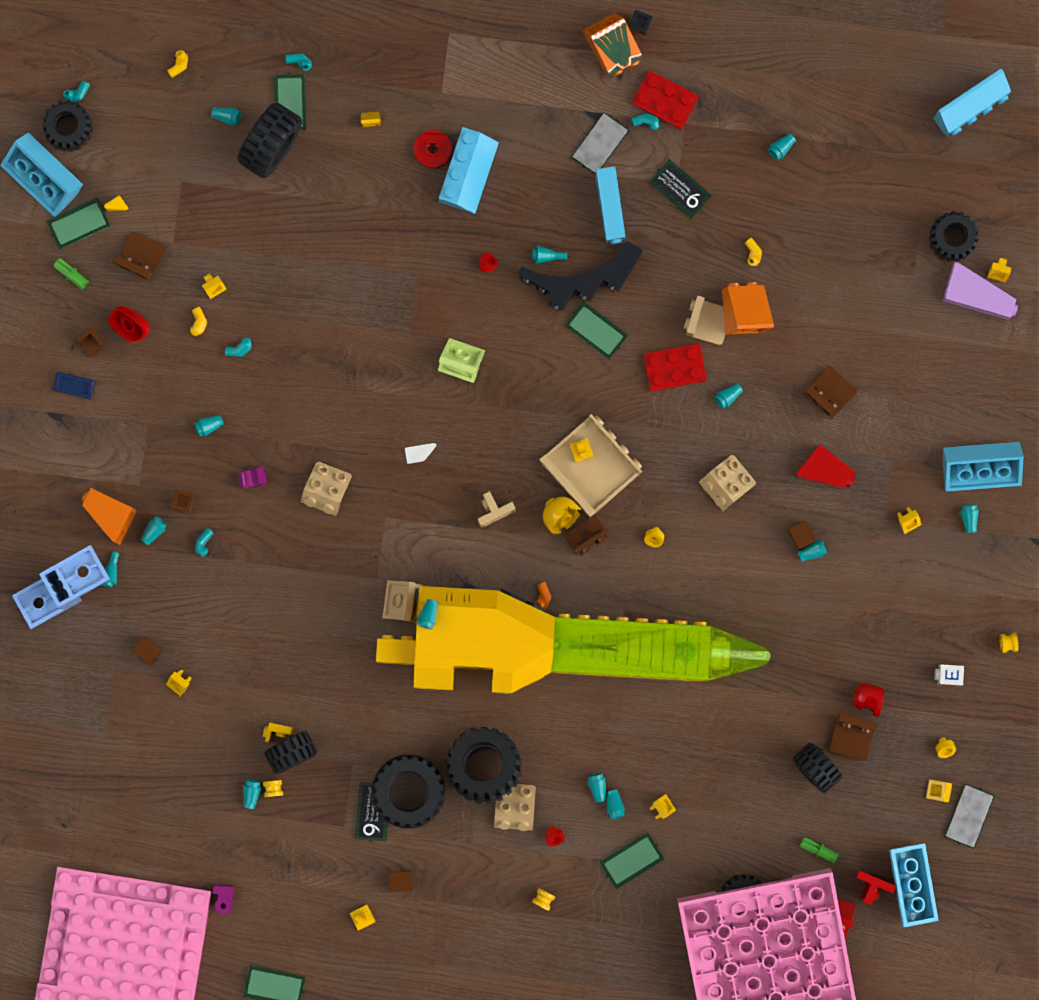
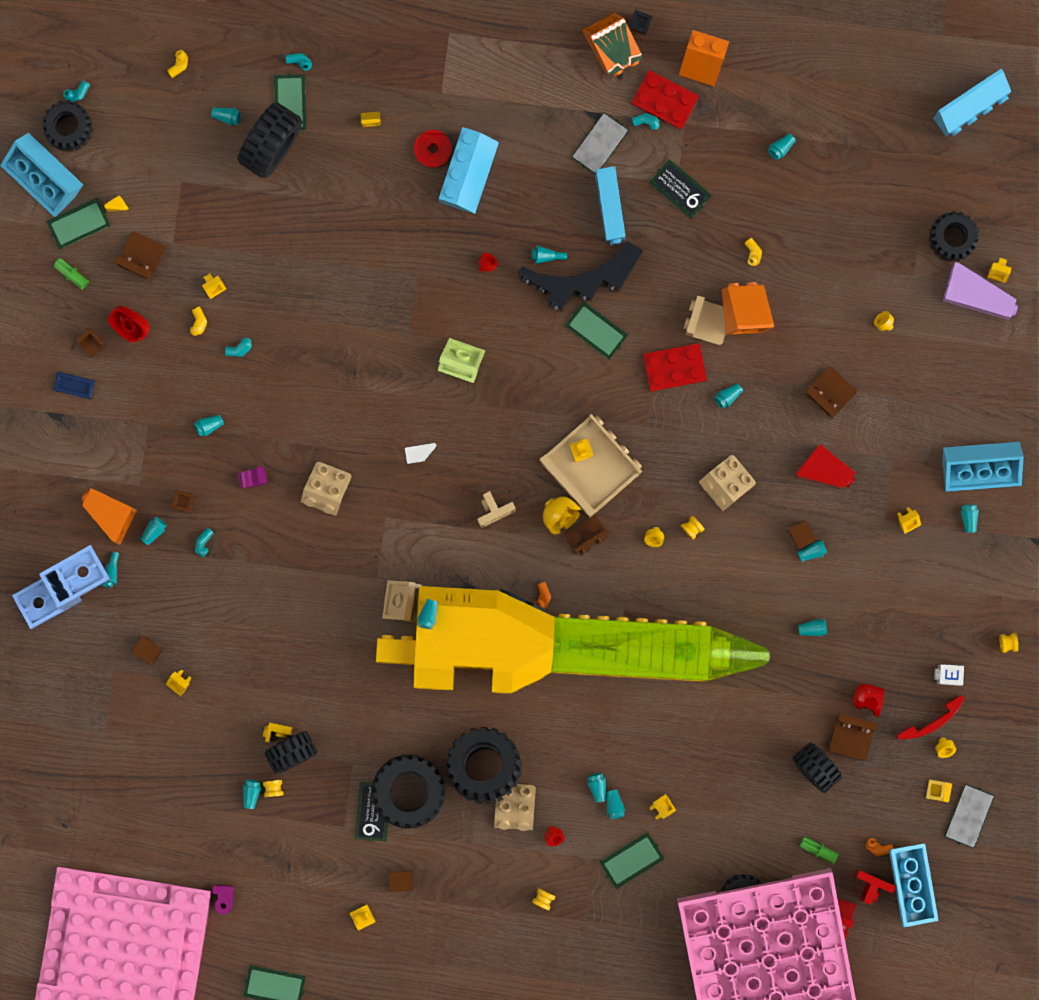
none -> orange slope [679,30,729,87]
none -> yellow wheel [681,516,705,540]
none -> teal cone [799,618,827,637]
none -> orange arm [866,838,894,857]
none -> yellow tile [874,311,894,331]
none -> red slope [895,695,964,740]

